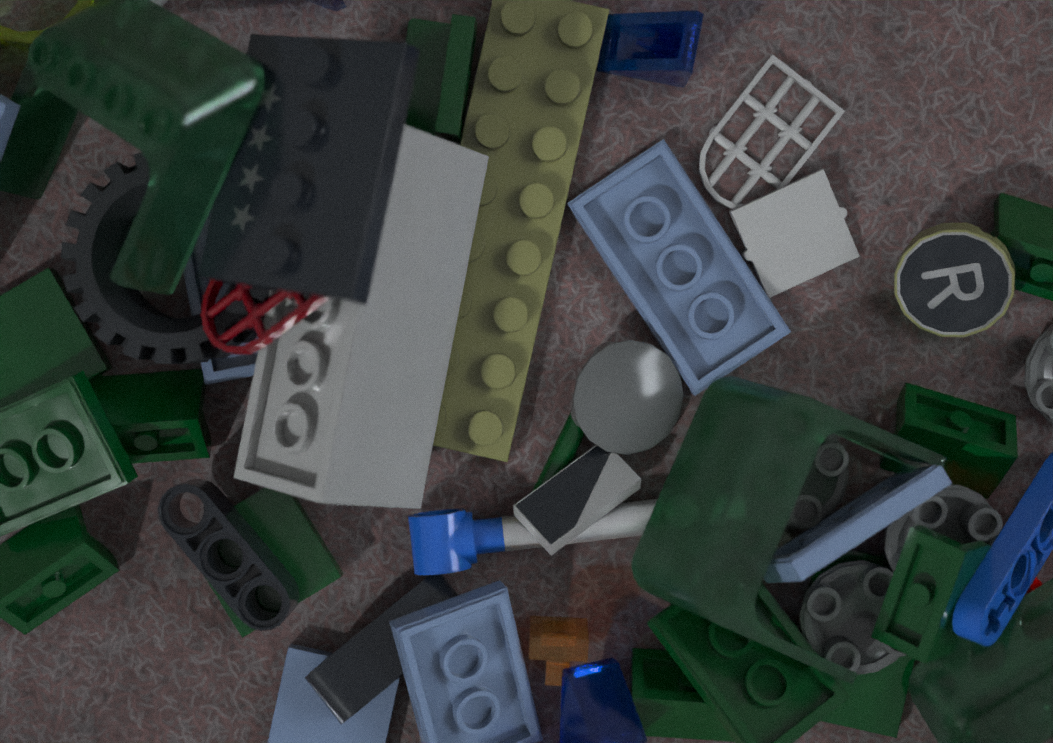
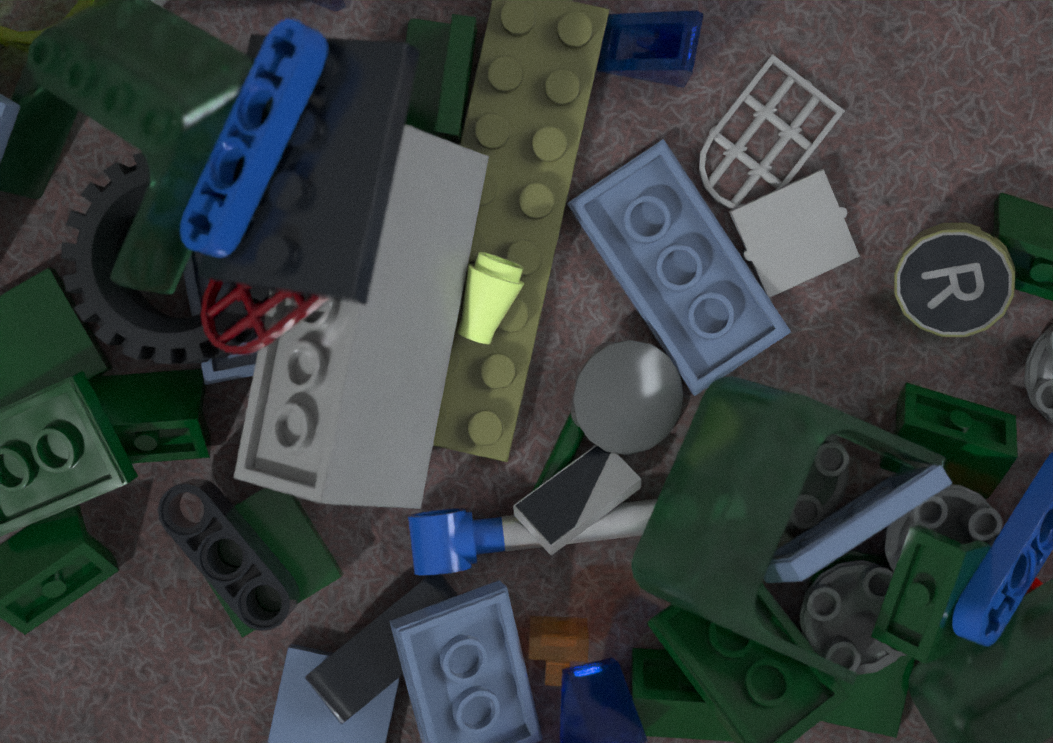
none -> blue beam [180,18,327,258]
none -> yellowish green cone [457,252,524,344]

